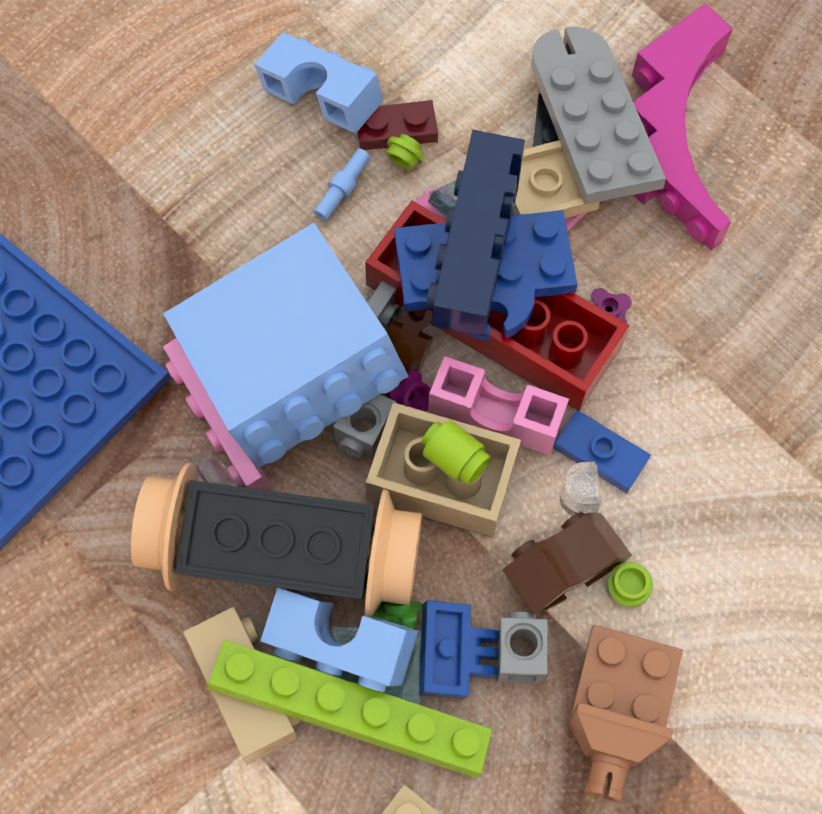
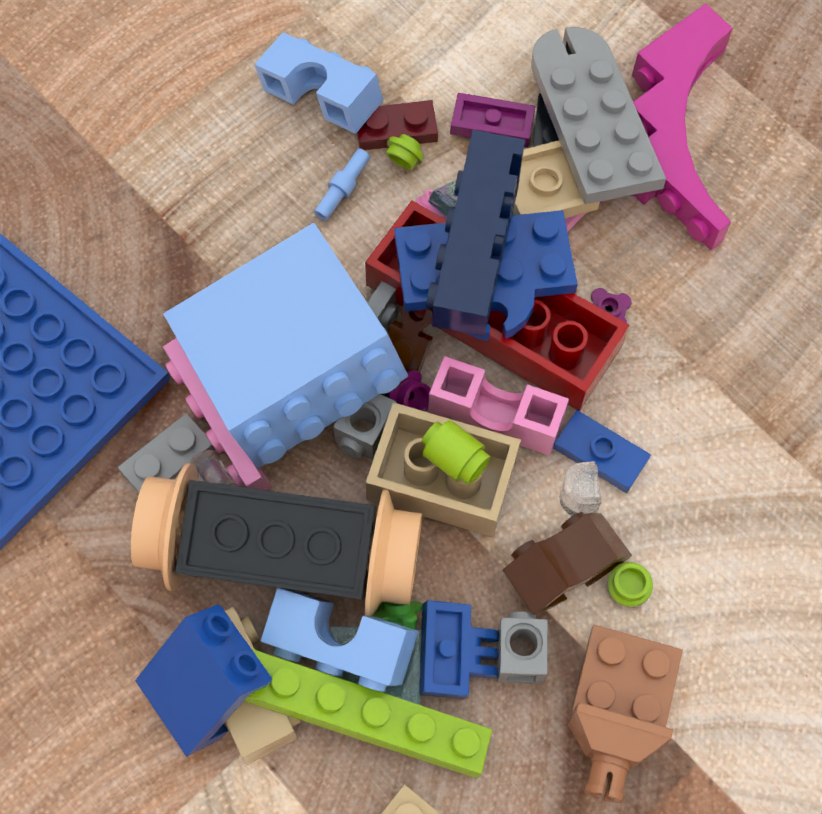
none -> light grey plate [118,413,215,494]
none -> blue panel [135,605,272,757]
none -> magenta plate [450,93,536,148]

